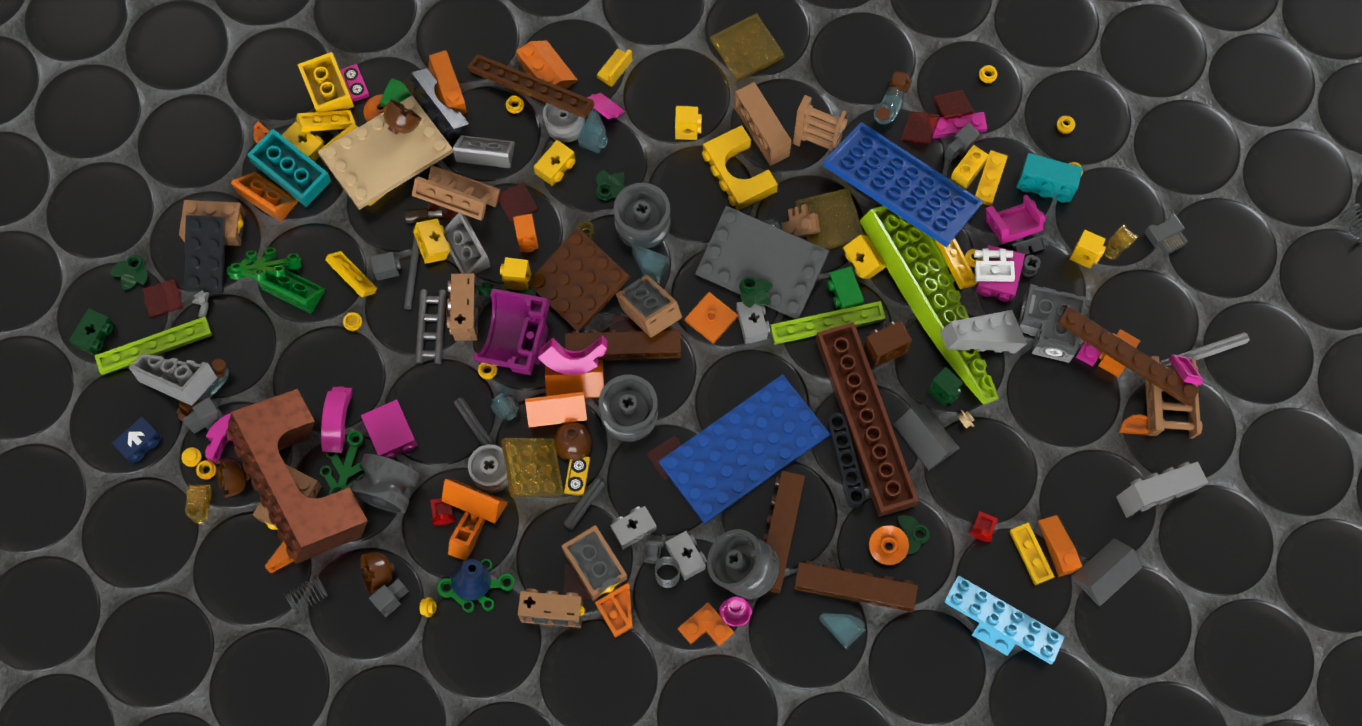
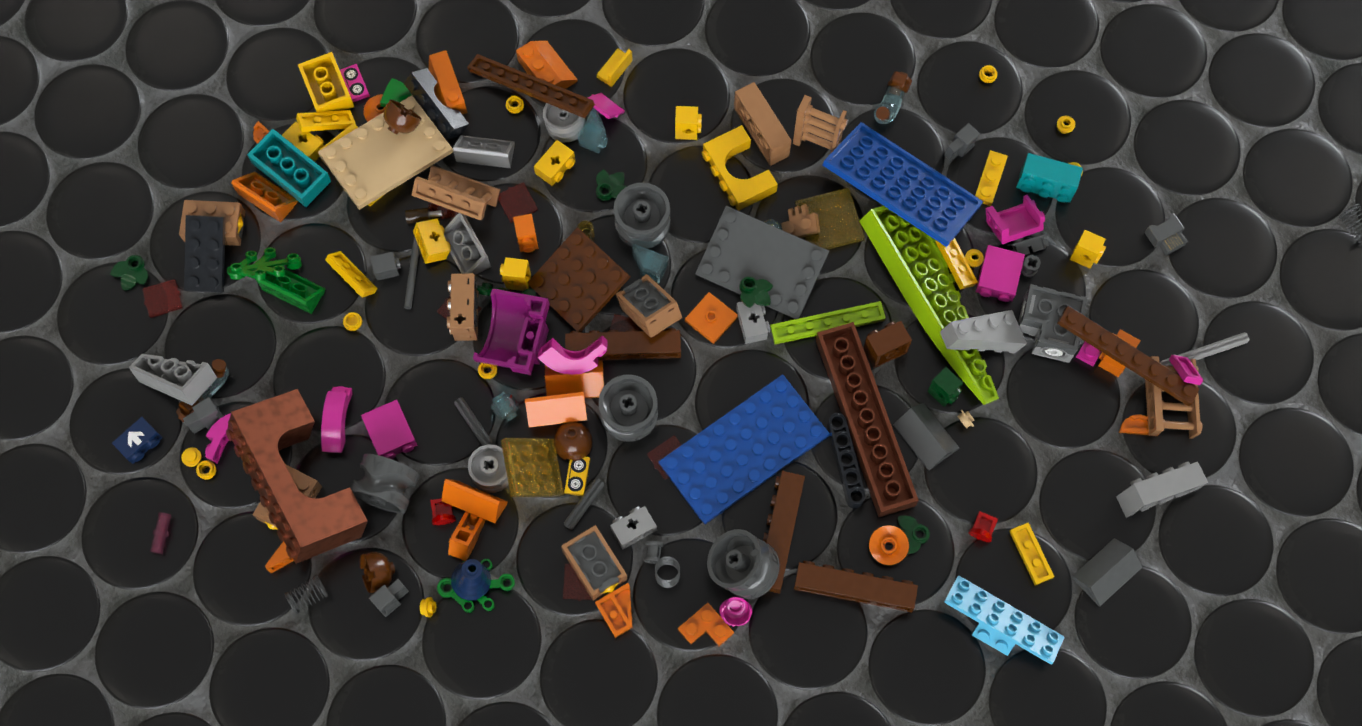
dark green brick [69,308,114,356] -> none
lime plate [95,317,213,375] -> none
clear yellow piece [185,485,212,524] -> none
light grey plate [192,291,209,318] -> none
reddish brown cylinder [216,458,250,498] -> none
green plant [320,430,364,495] -> none
flat silver bar [415,289,446,364] -> none
medium nougat piece [518,589,585,628] -> none
light grey brick [665,531,707,580] -> none
clear yellow plate [710,13,784,82] -> none
clear light blue slope [819,613,866,649] -> none
green brick [827,266,864,310] -> none
yellow brick [843,234,887,279] -> none
clear red piece [901,111,940,144] -> none
dark pink plate [929,112,987,138] -> none
clear red piece [934,90,974,120] -> none
yellow brick [950,145,989,190] -> none
white plate [974,248,1015,282] -> none
orange slope [1038,515,1082,577] -> none
clear yellow piece [1104,224,1139,260] -> none
none -> clear pink pin [150,513,171,554]

